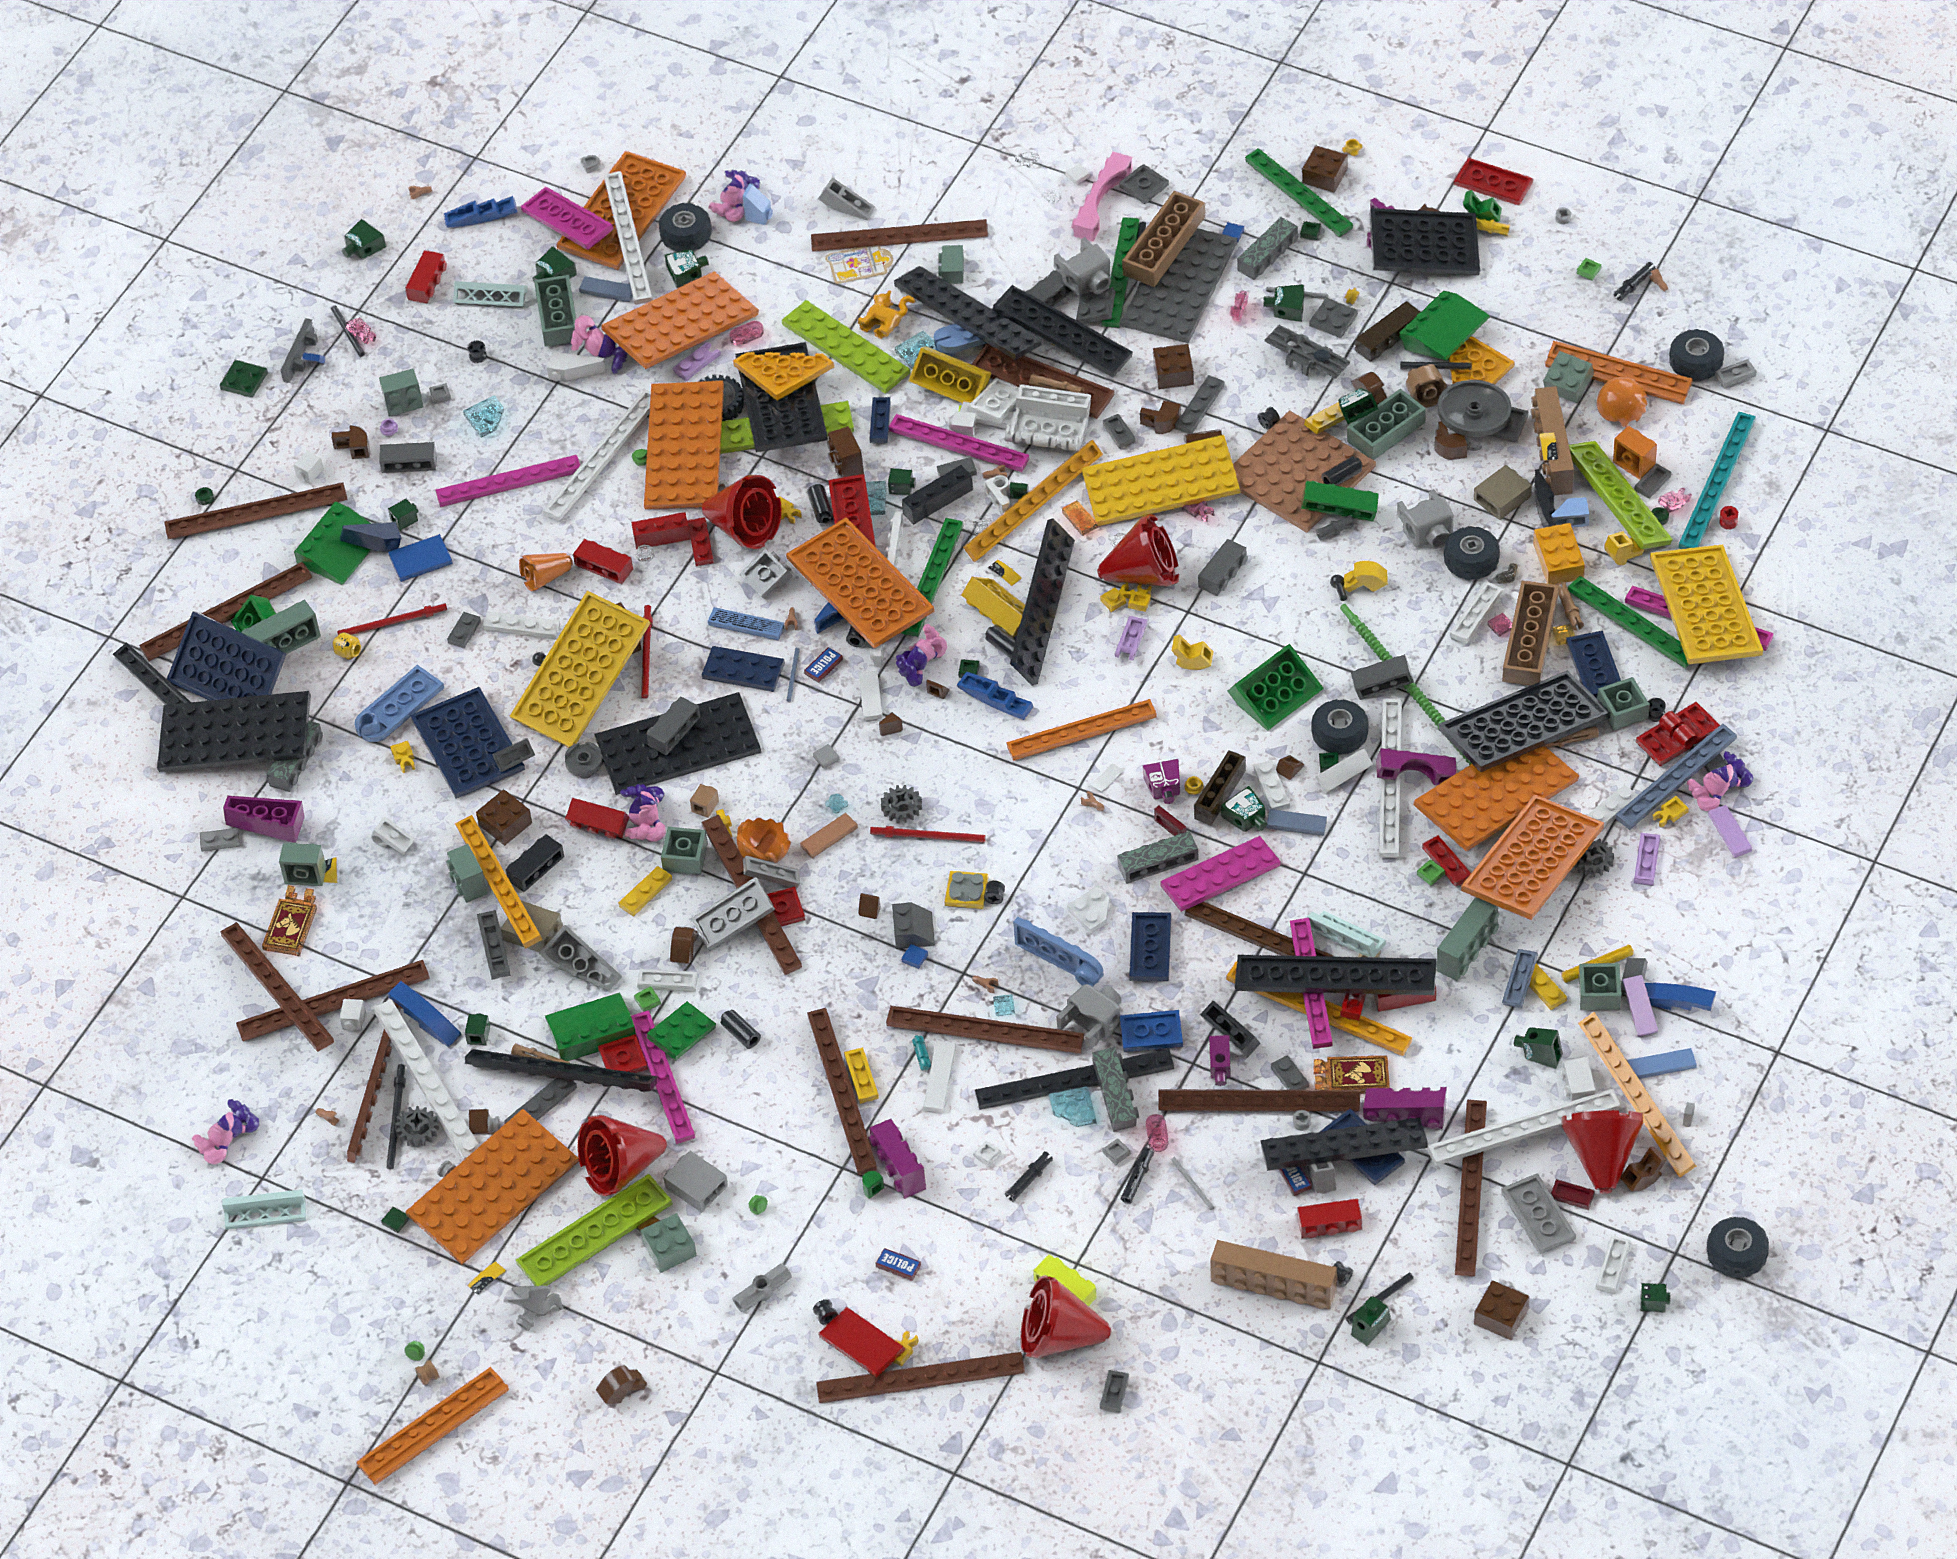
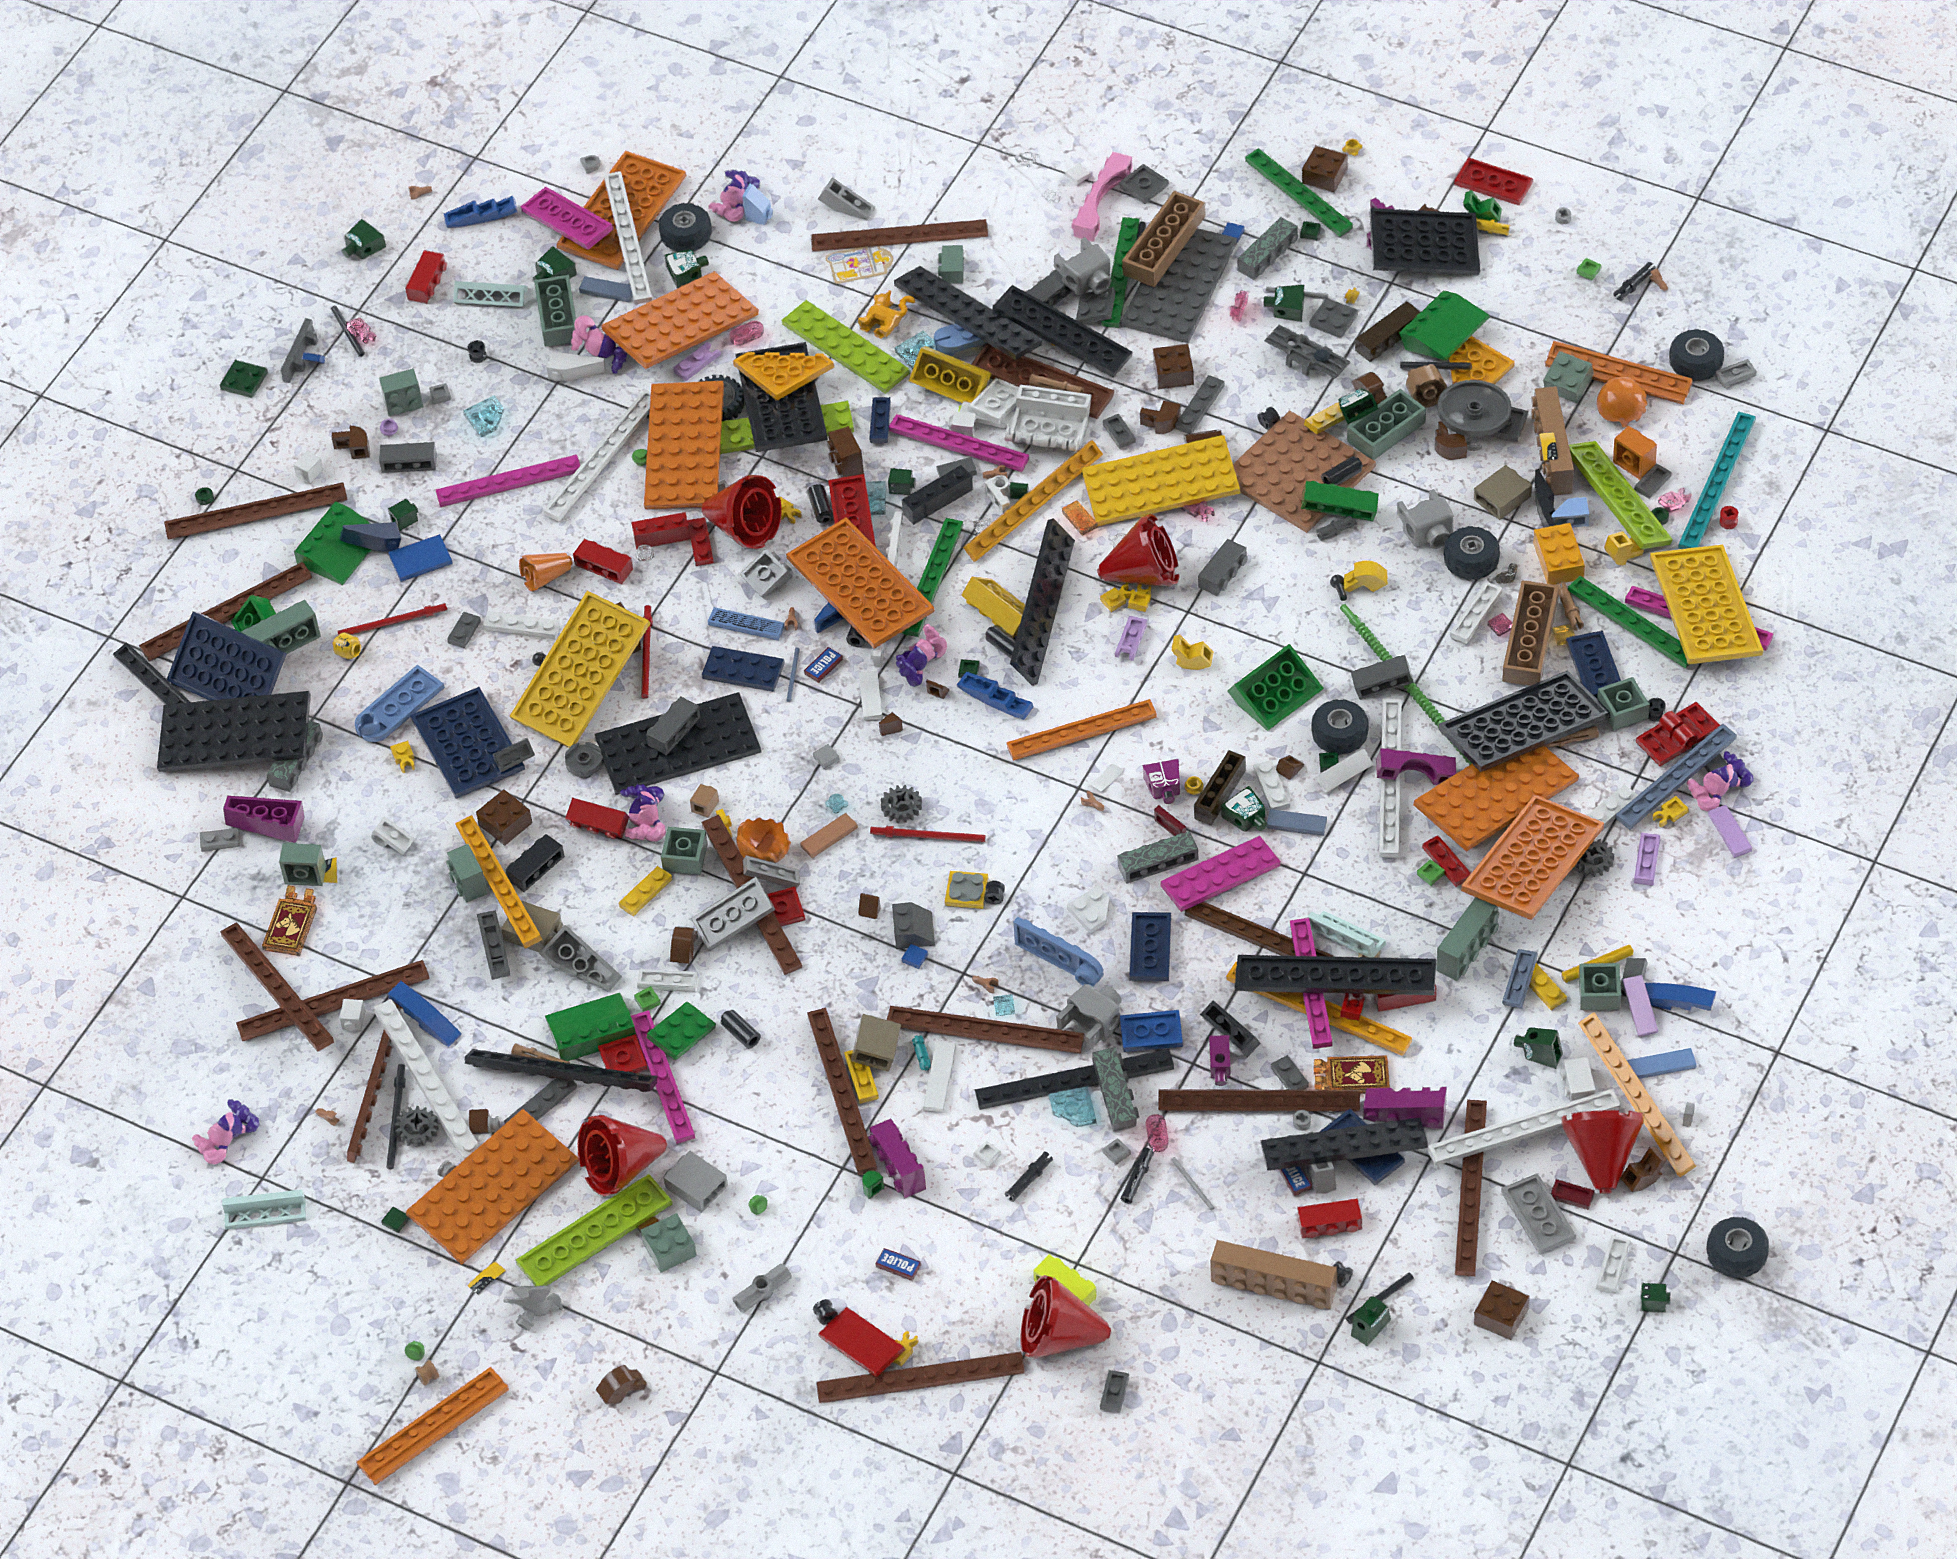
dark green brick [465,1013,490,1046] -> none
yellow sticker [988,560,1022,586] -> none
none -> dark tan brick [851,1014,901,1072]

